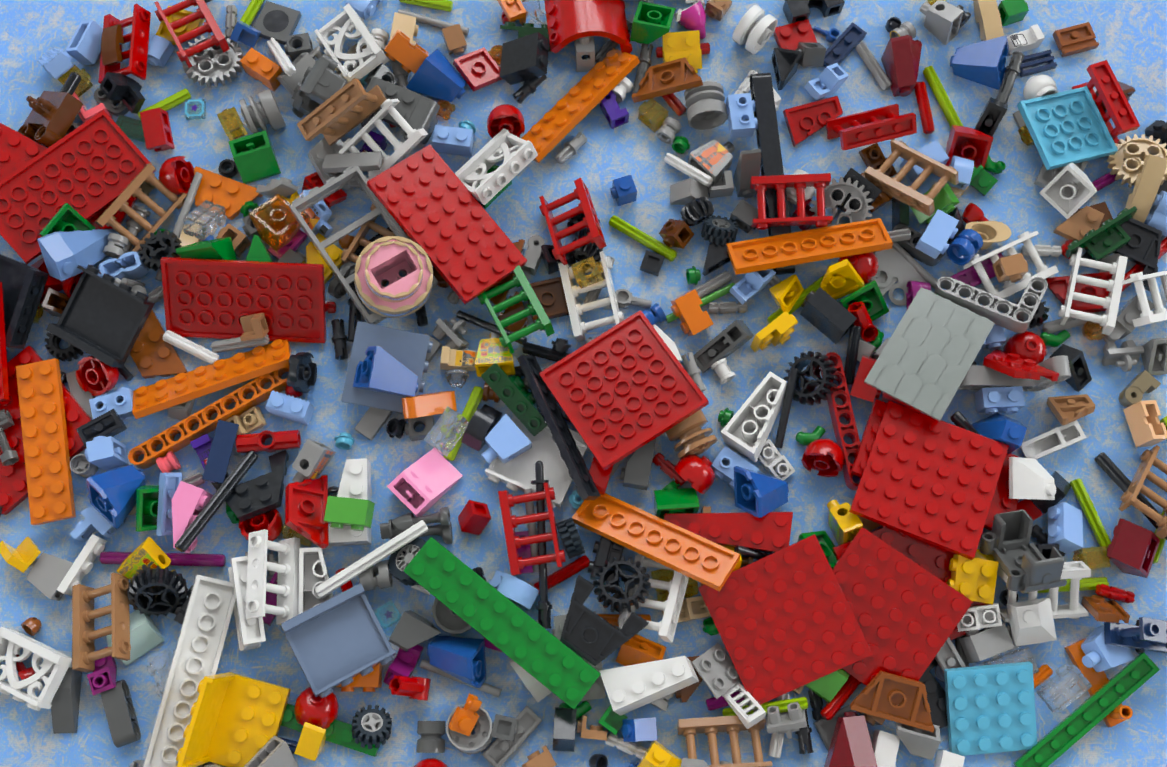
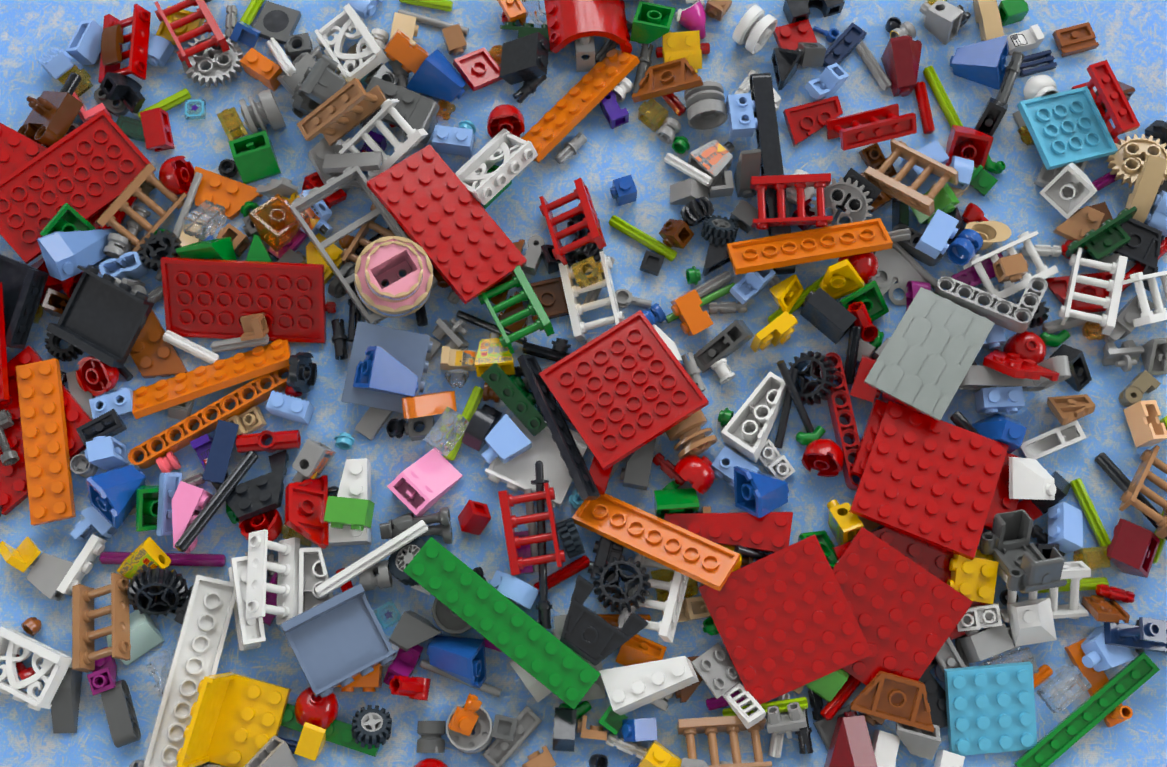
none -> black bar [777,360,814,433]

